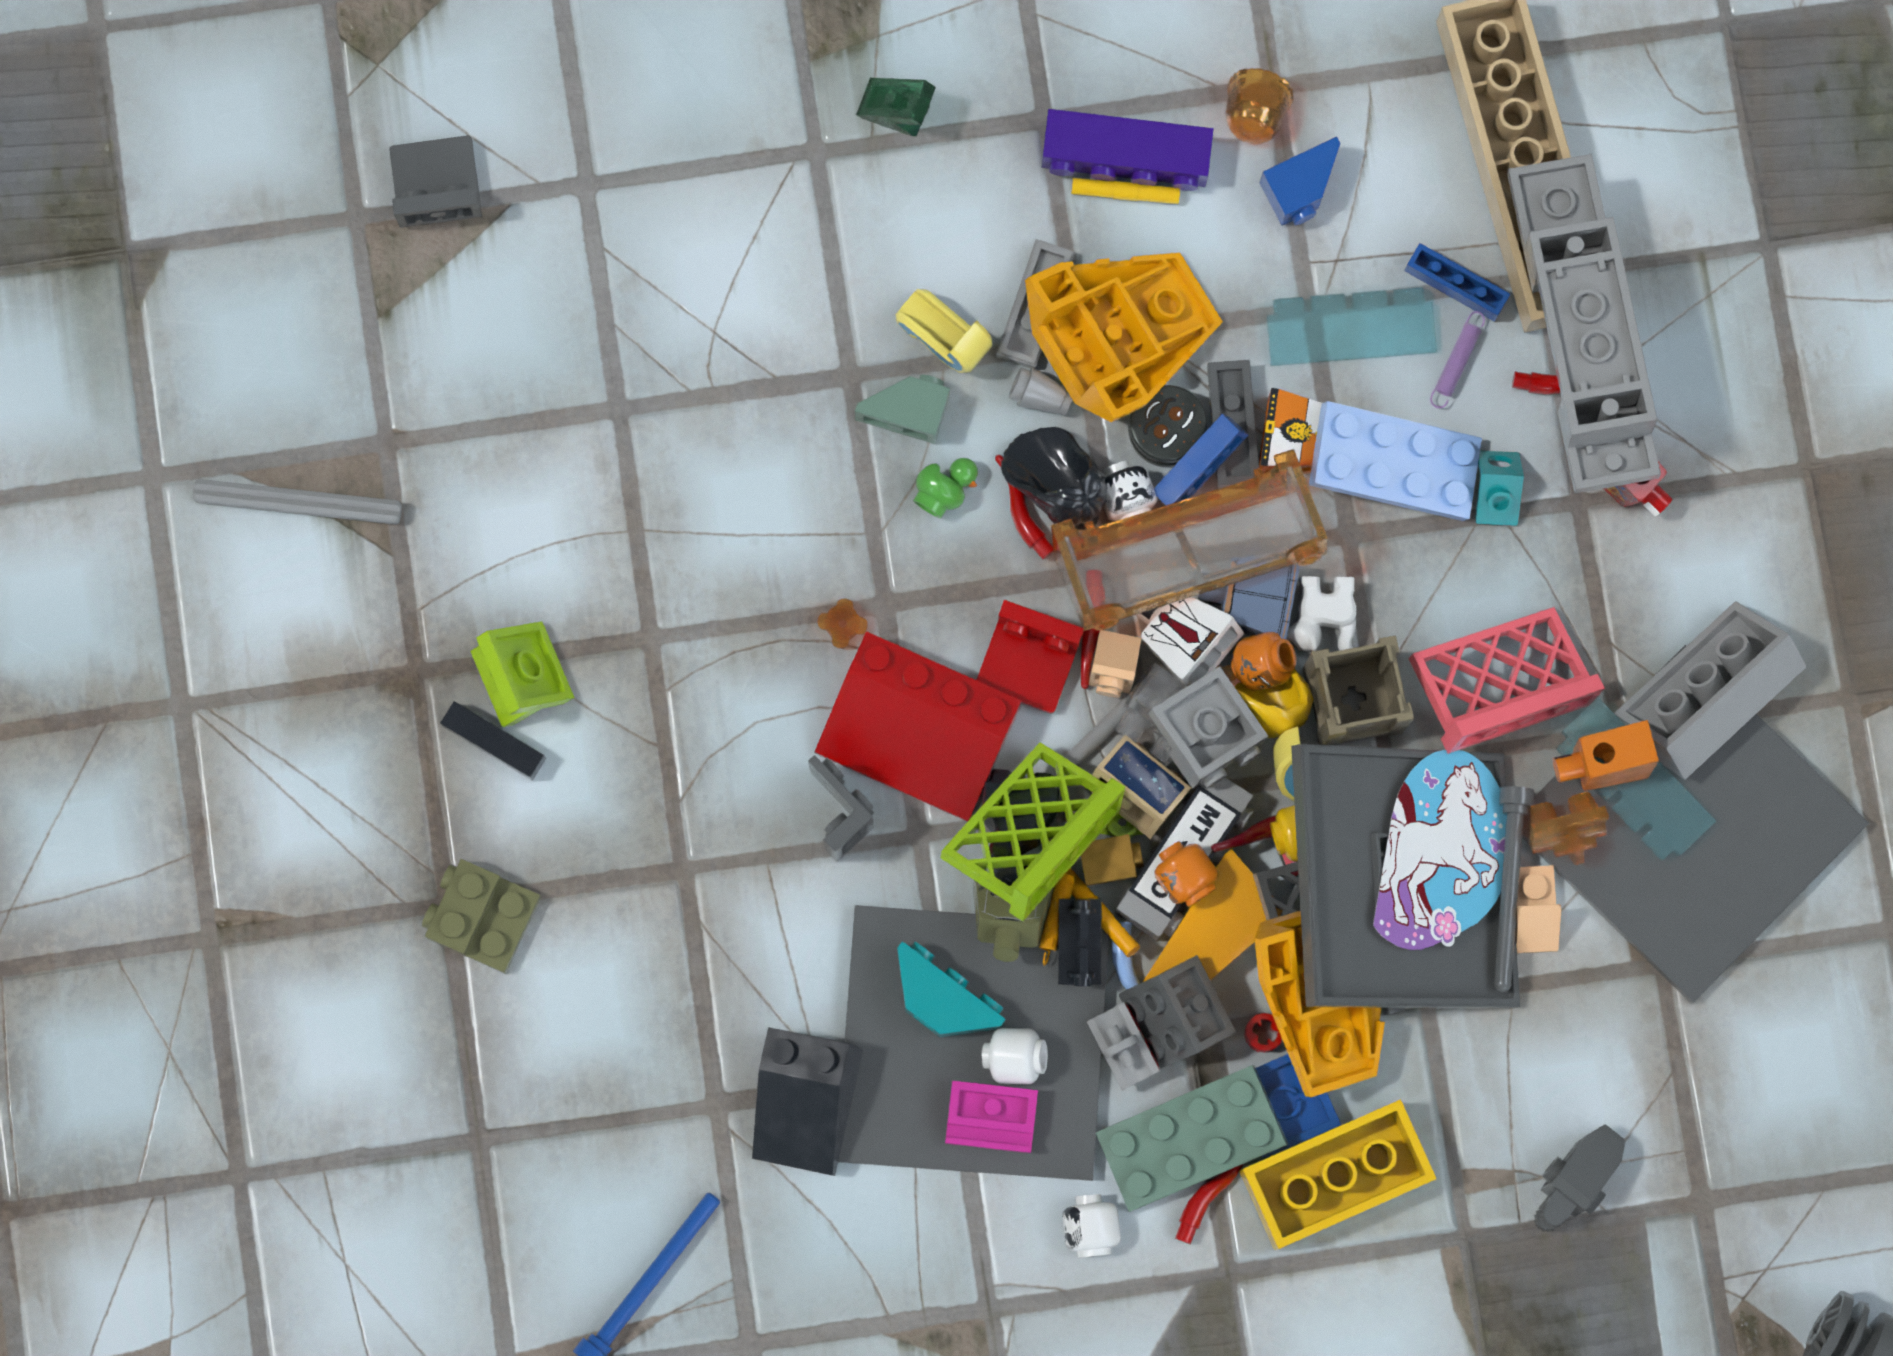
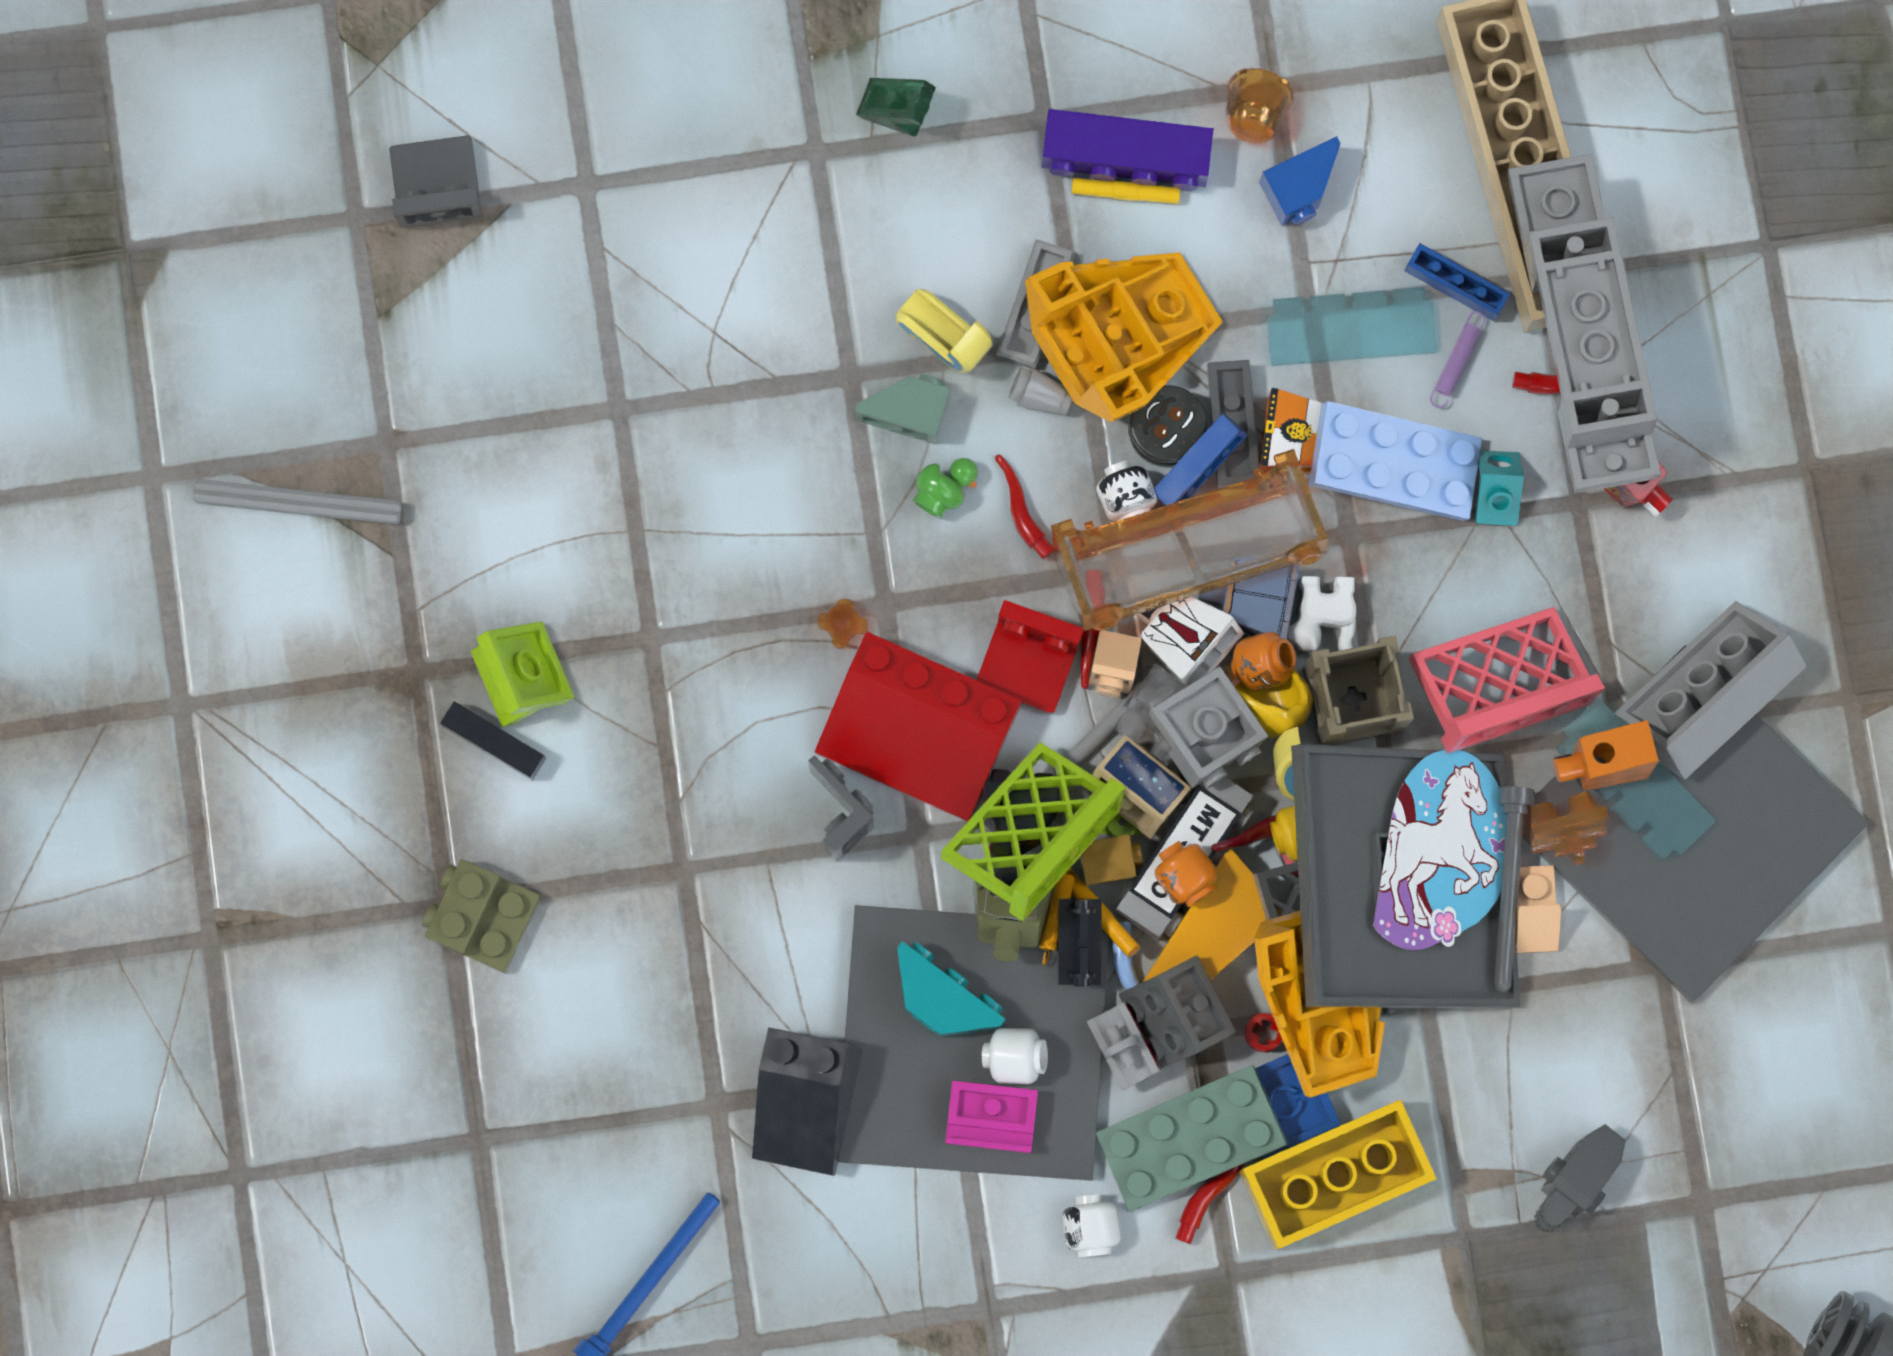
black hair [1001,426,1107,534] -> none

